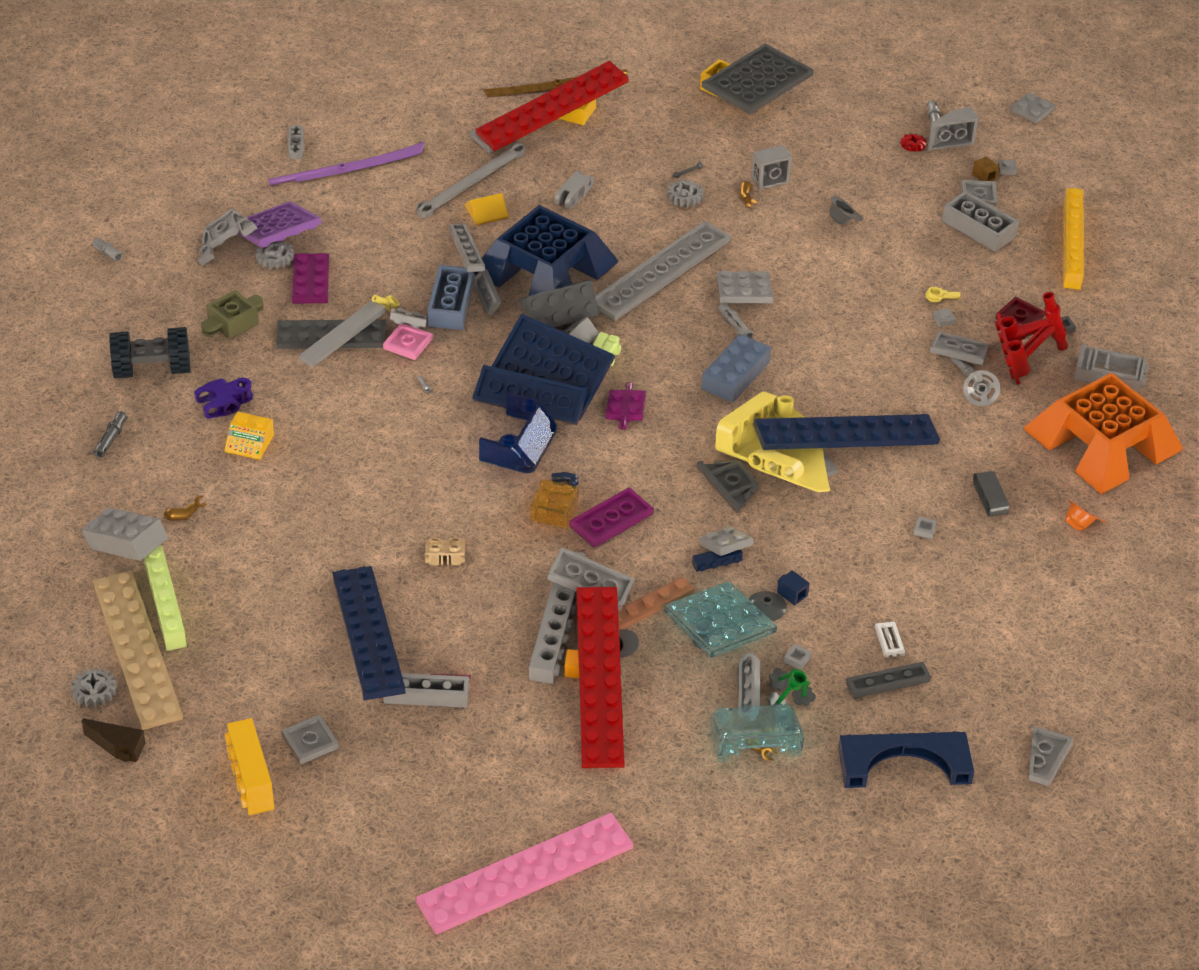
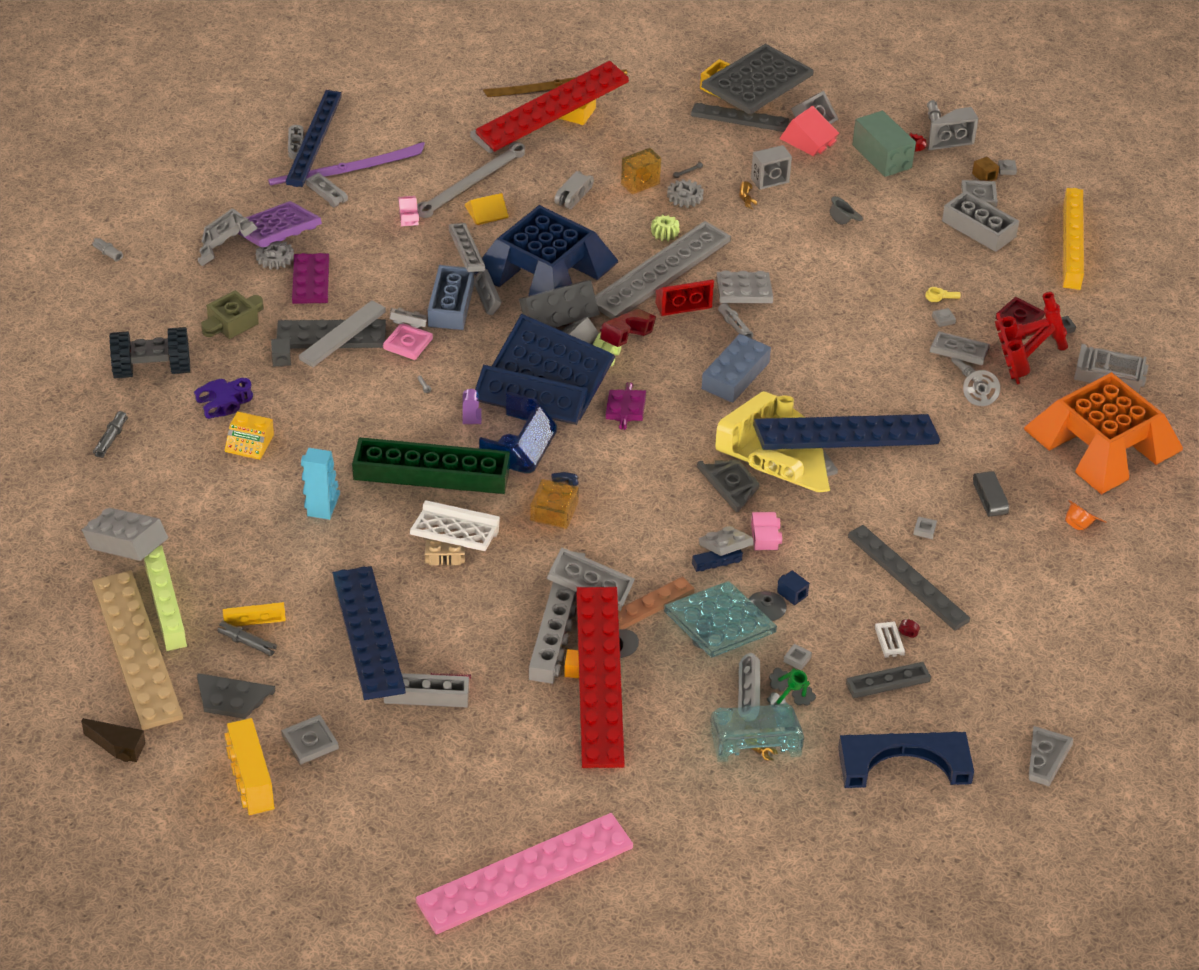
light grey gear [70,667,118,708] -> none
pearl gold arm [164,495,206,521] -> none
light yellow plate [372,295,400,311] -> none
magenta plate [569,487,654,548] -> none
light grey plate [1010,93,1055,123] -> none
none -> dark grey wing [197,673,276,719]
none -> dark grey pin [217,621,277,656]
none -> yellow plate [223,602,286,627]
none -> dark grey brick [271,338,291,367]
none -> dark blue plate [286,90,342,187]
none -> medium azure wedge [301,448,340,520]
none -> light grey plate [306,173,348,208]
none -> dark green brick [352,437,510,494]
none -> bright pink brick [398,196,419,226]
none -> white fence [410,500,500,551]
none -> medium lavender leg [463,389,481,424]
none -> dark red arch [600,308,656,347]
none -> clear yellow brick [621,148,661,195]
none -> yellowish green gear [651,214,680,242]
none -> red slope [655,279,714,316]
none -> dark grey plate [691,103,789,132]
none -> bright pink brick [751,512,782,550]
none -> coral slope [780,105,839,156]
none -> light grey slope [791,91,838,124]
none -> dark grey plate [848,525,970,631]
none -> sand green brick [852,110,916,177]
none -> dark red tile [898,619,920,638]

